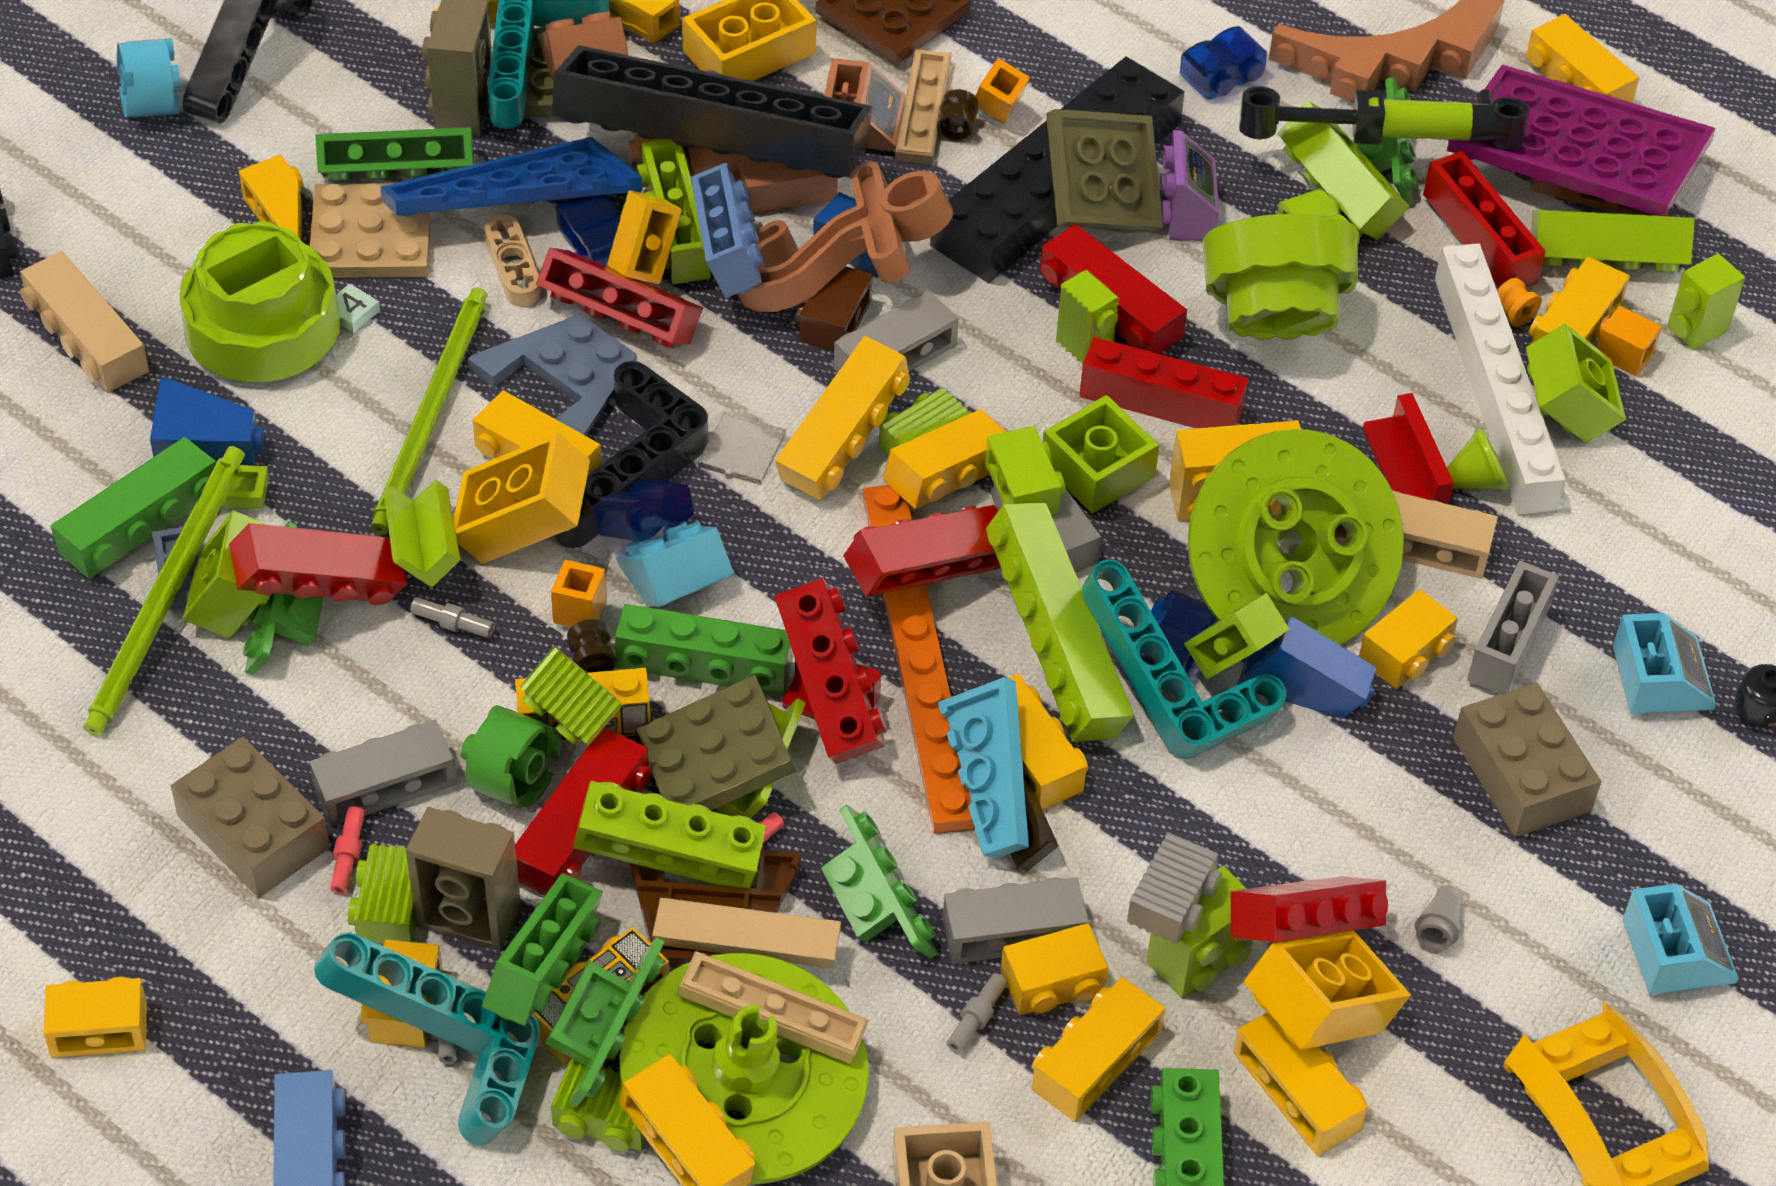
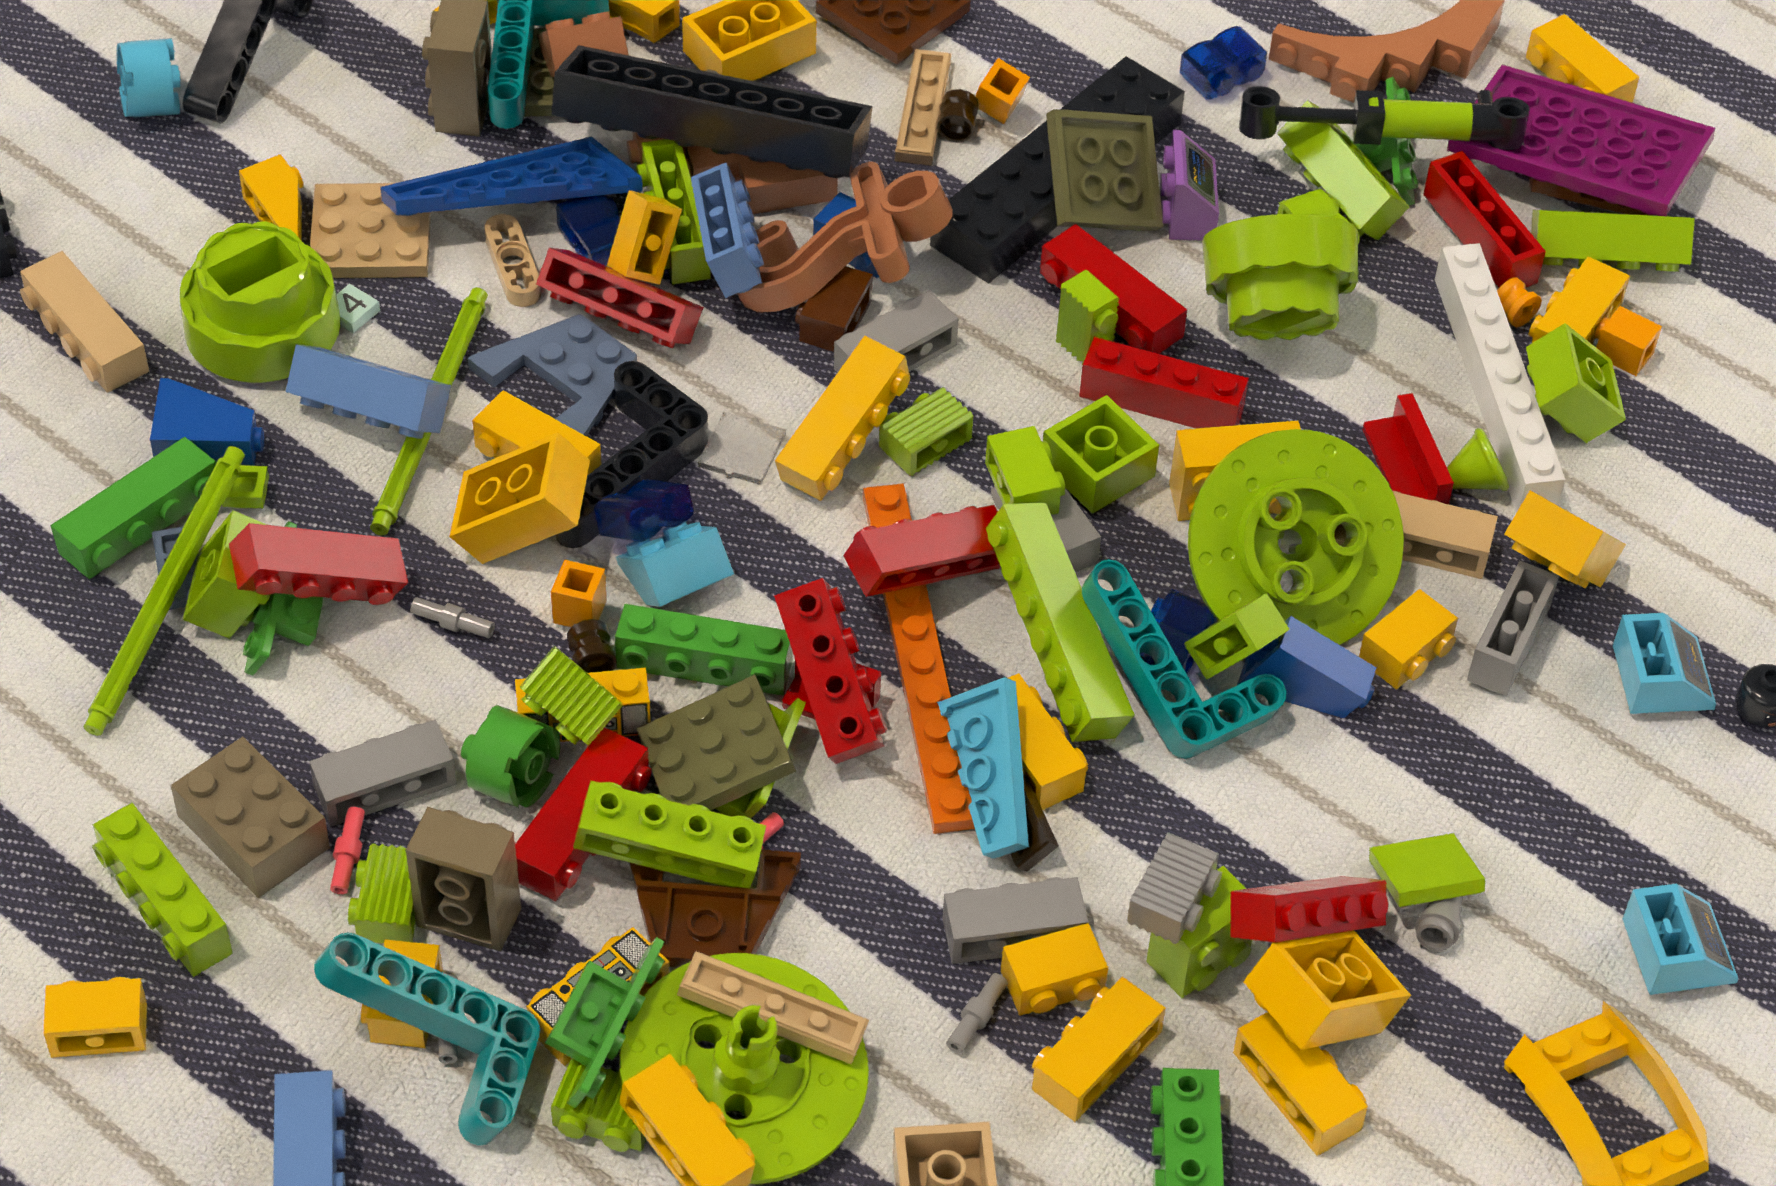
bright green brick [315,127,474,181] -> none
lime panel [383,479,460,587] -> none
bright green brick [482,873,603,1026] -> none
tan tile [652,897,841,969] -> none
bright green bracket [821,804,938,959] -> none
nougat slope [824,58,905,151] -> none
yellow brick [883,409,1007,509] -> none
dark tan brick [1453,682,1602,838] -> none
lime brick [1667,253,1745,350] -> none
none -> lime brick [92,802,233,977]
none -> medium blue brick [285,344,451,438]
none -> lime tile [1369,833,1485,907]
none -> yellow brick [1504,490,1626,589]

